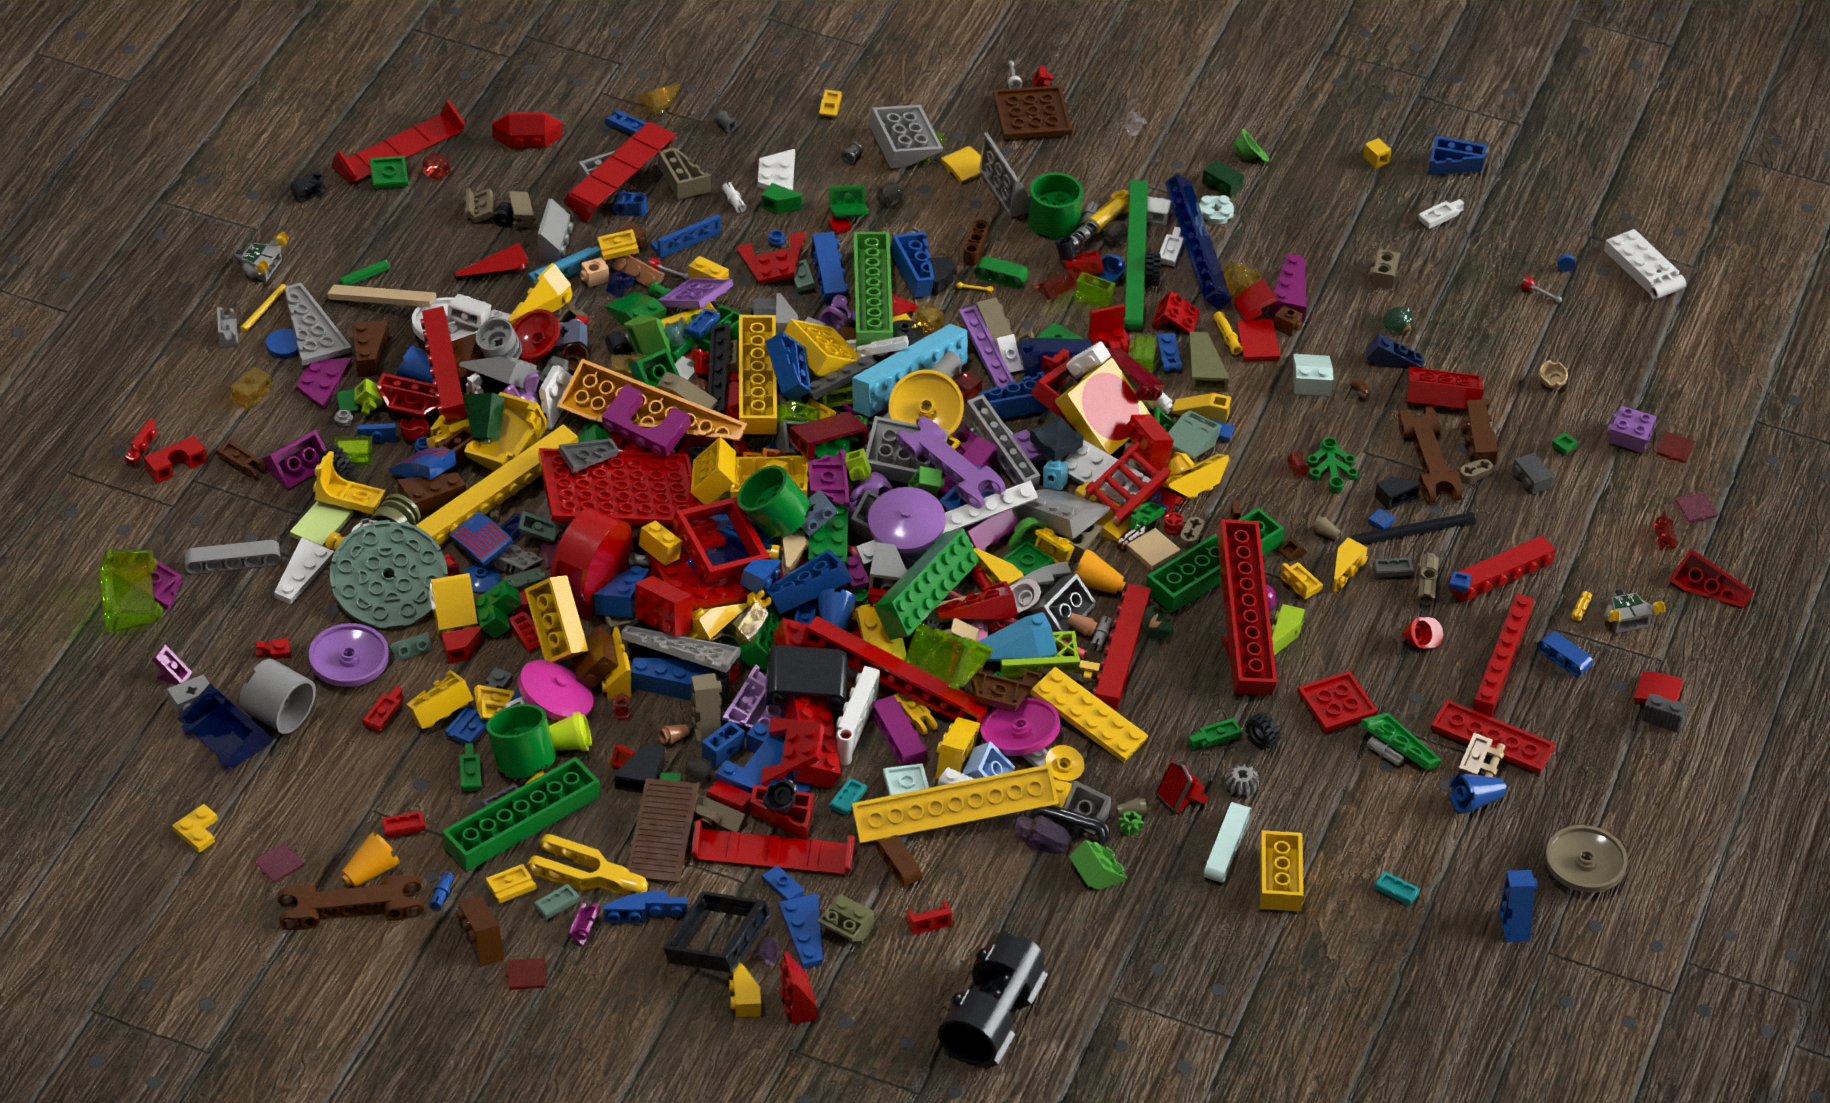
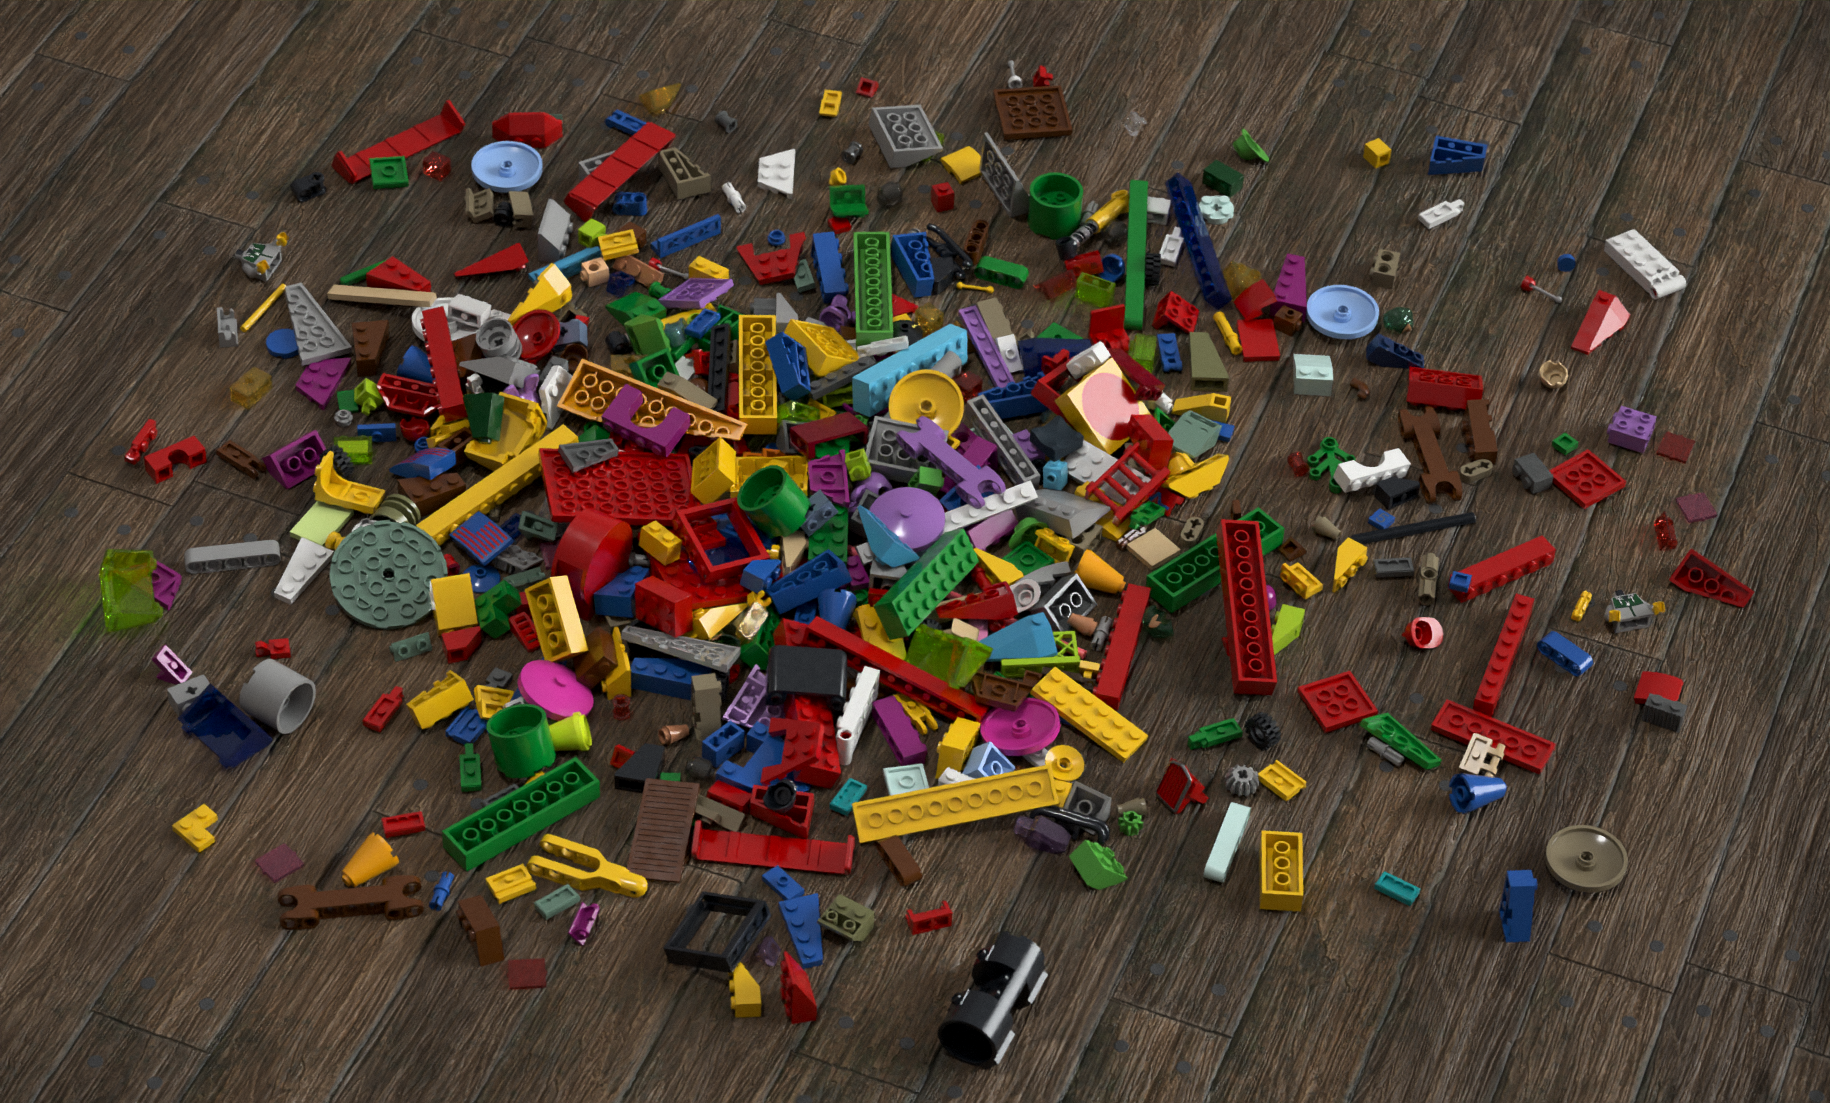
medium lavender dish [309,623,389,687] -> none
blue slope [603,890,687,923] -> none
green slope [761,183,803,214] -> none
red wheel [1164,512,1183,536] -> none
none -> red wedge [366,256,431,292]
none -> light blue dish [471,141,543,193]
none -> lime brick [578,218,608,248]
none -> yellow tile [829,168,847,186]
none -> red slope [856,77,879,98]
none -> dark azure wedge [857,505,920,567]
none -> black piece [926,223,973,279]
none -> red brick [931,182,955,213]
none -> yellow plate [1258,760,1306,801]
none -> light blue dish [1306,285,1379,339]
none -> white arch [1333,448,1411,493]
none -> red plate [1549,449,1626,509]
none -> red wedge [1571,290,1630,355]

